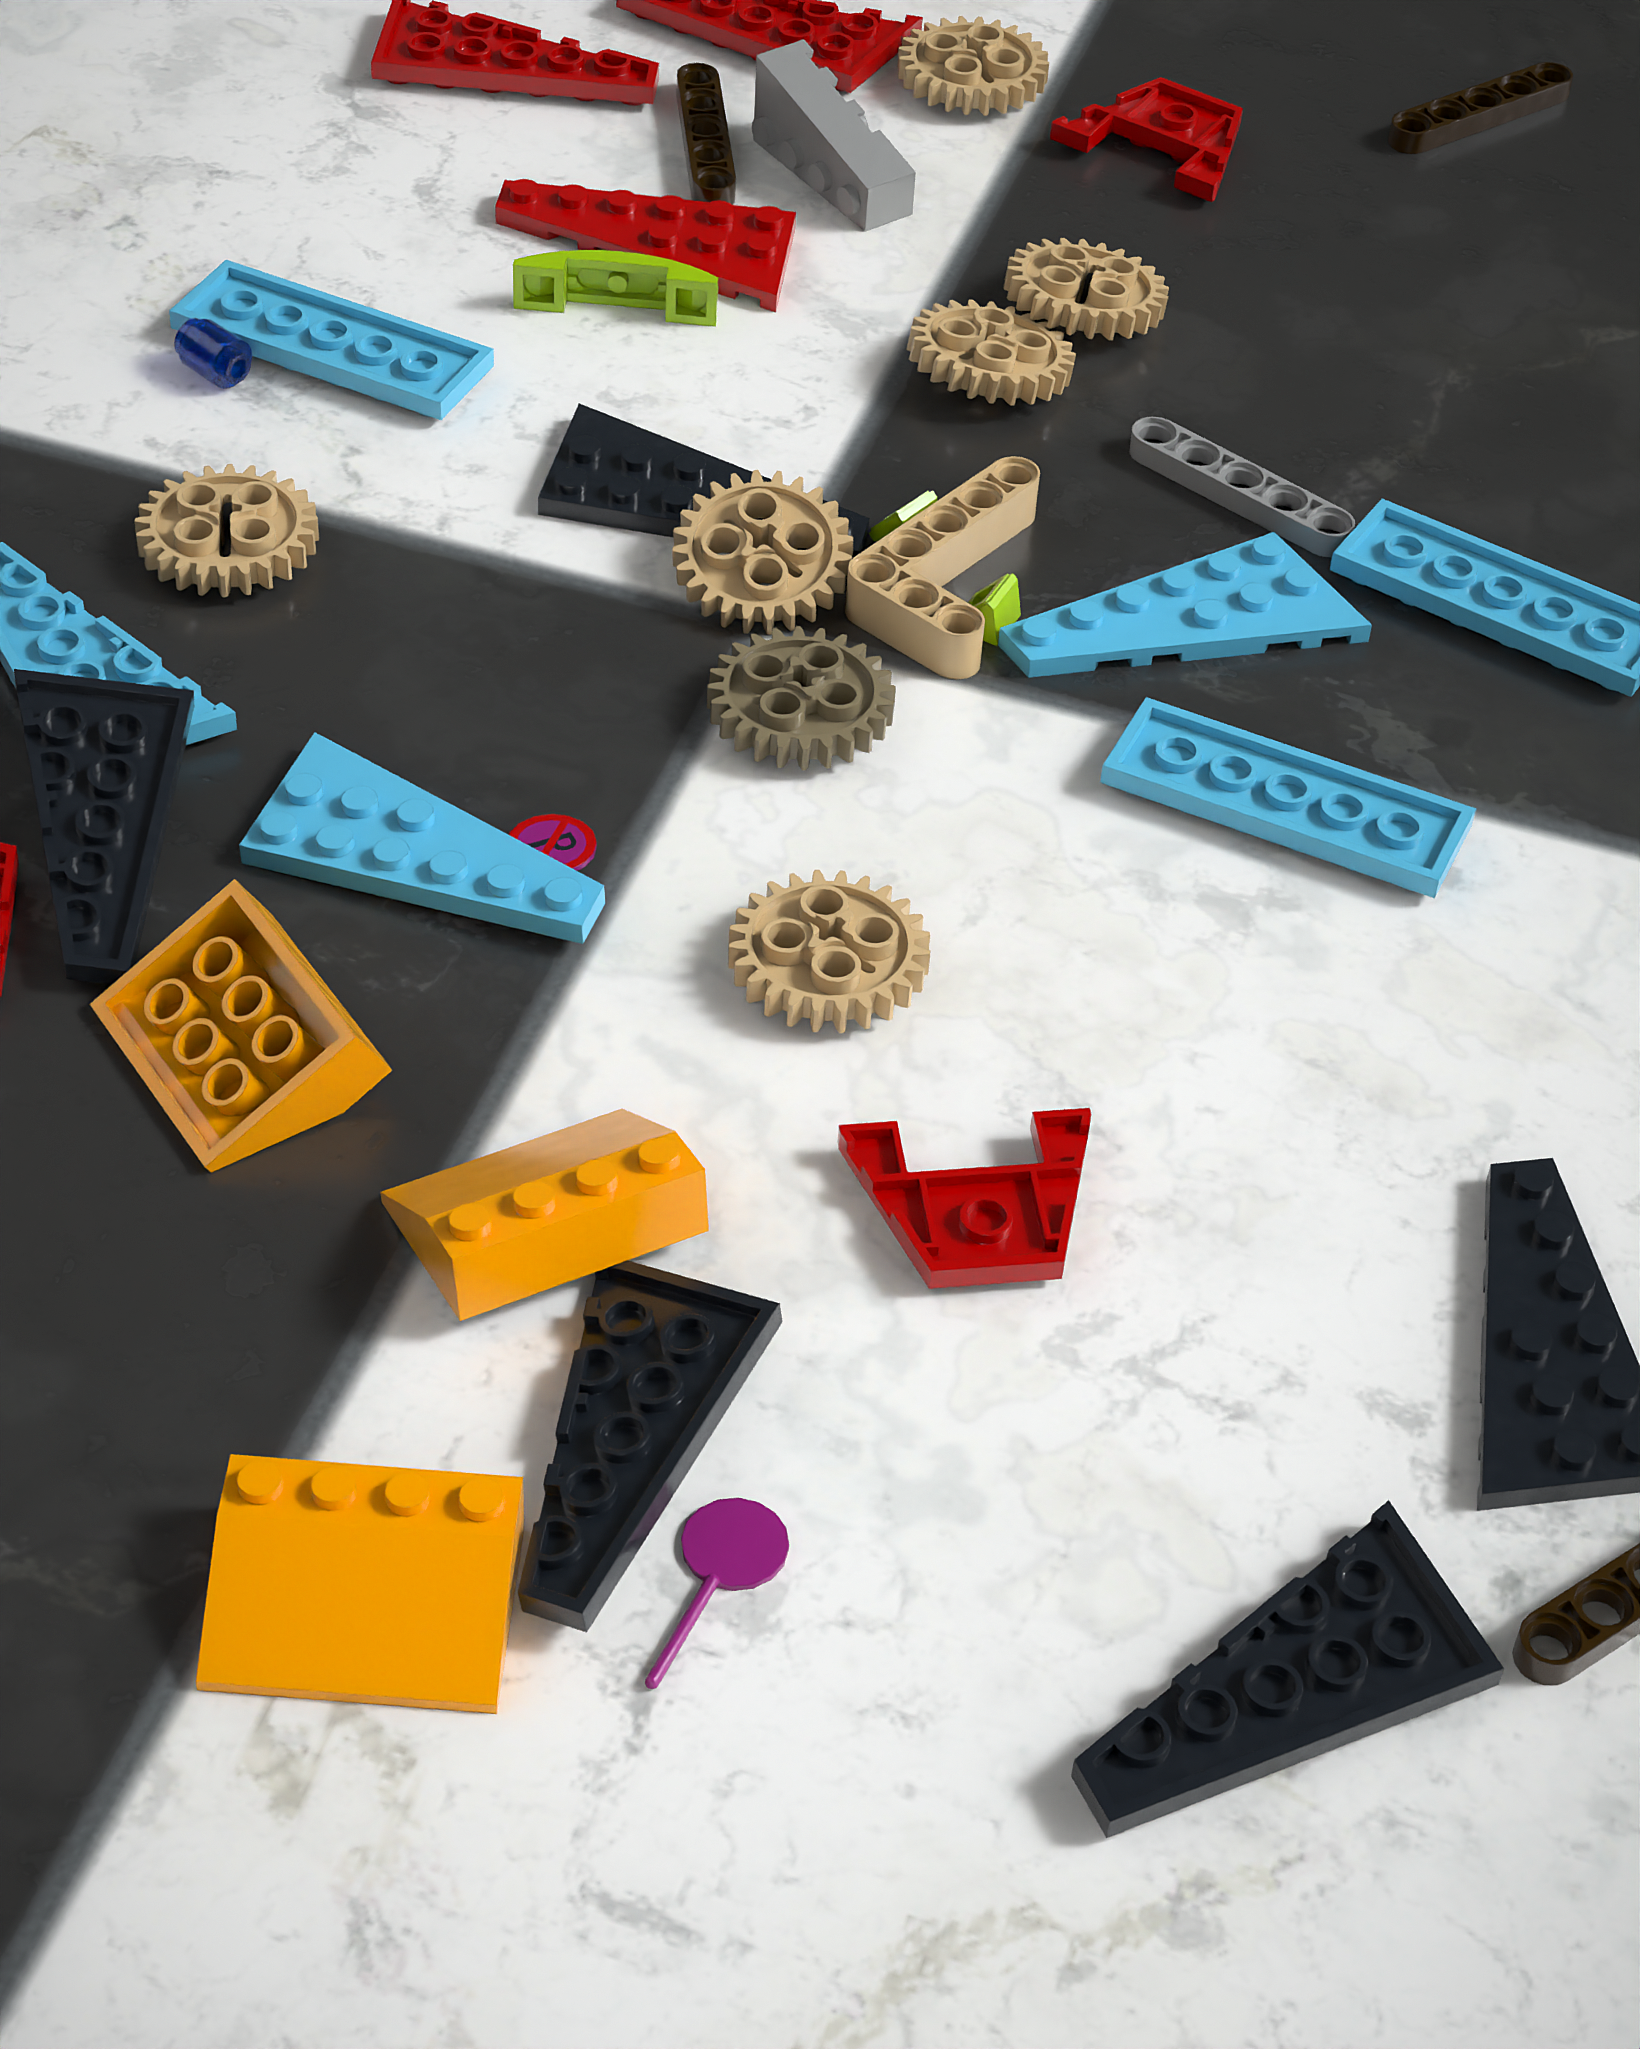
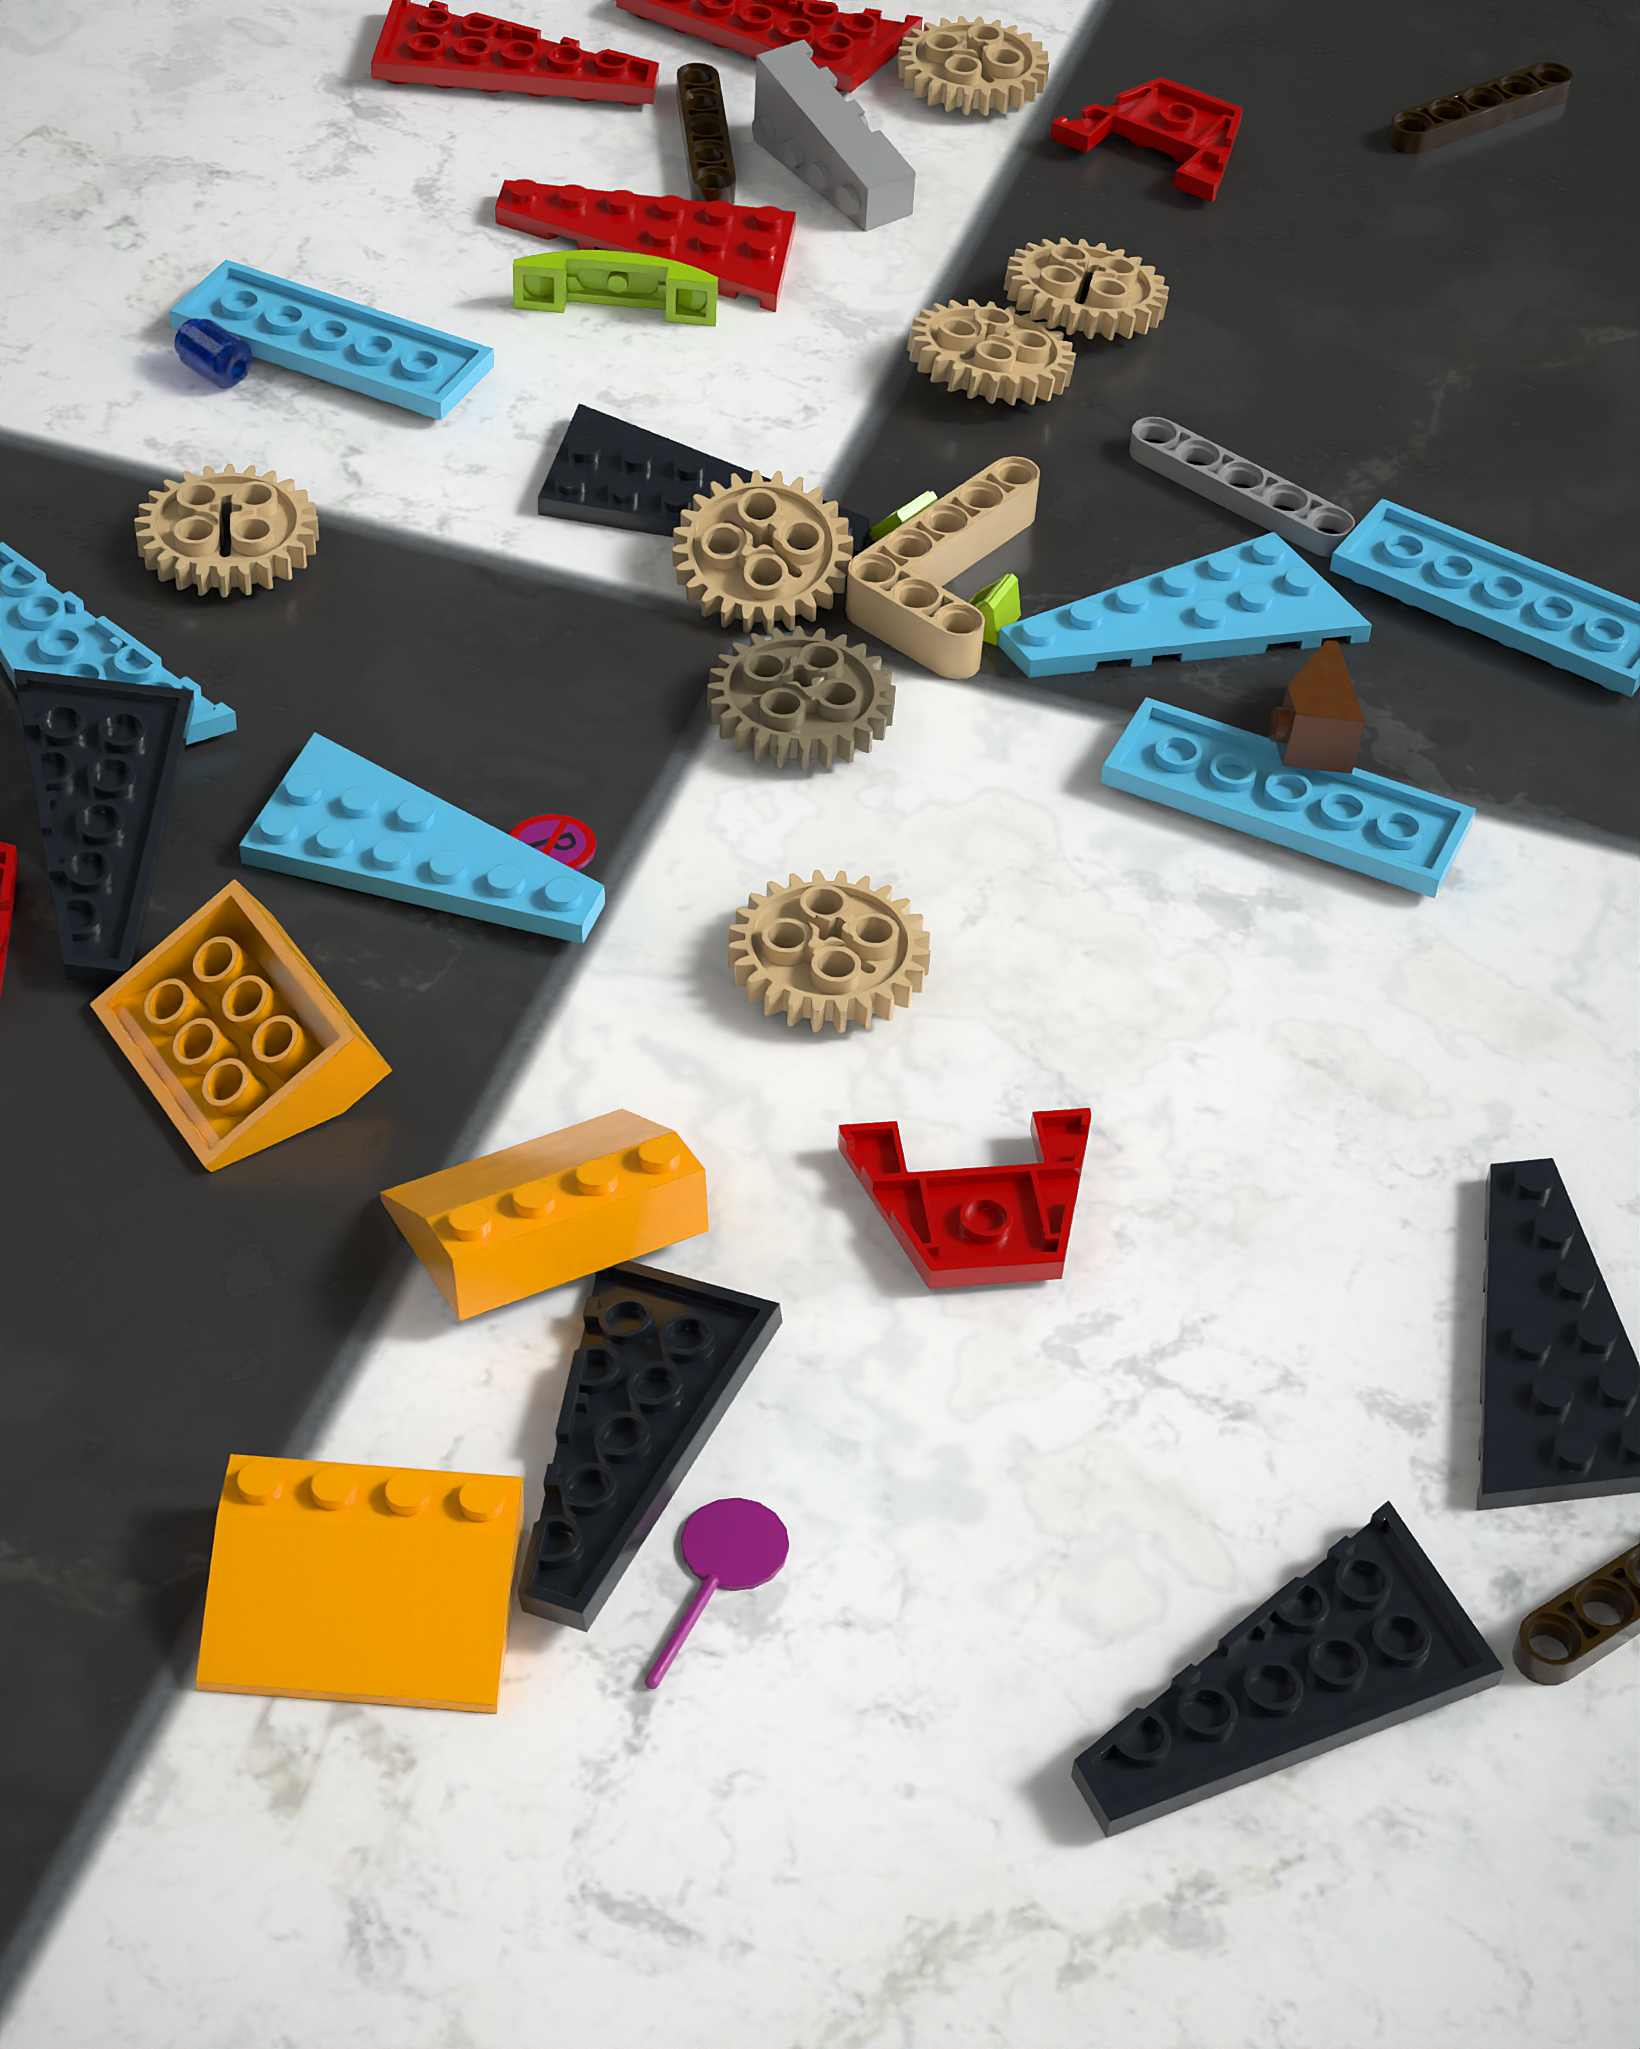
none -> reddish brown slope [1269,640,1366,774]

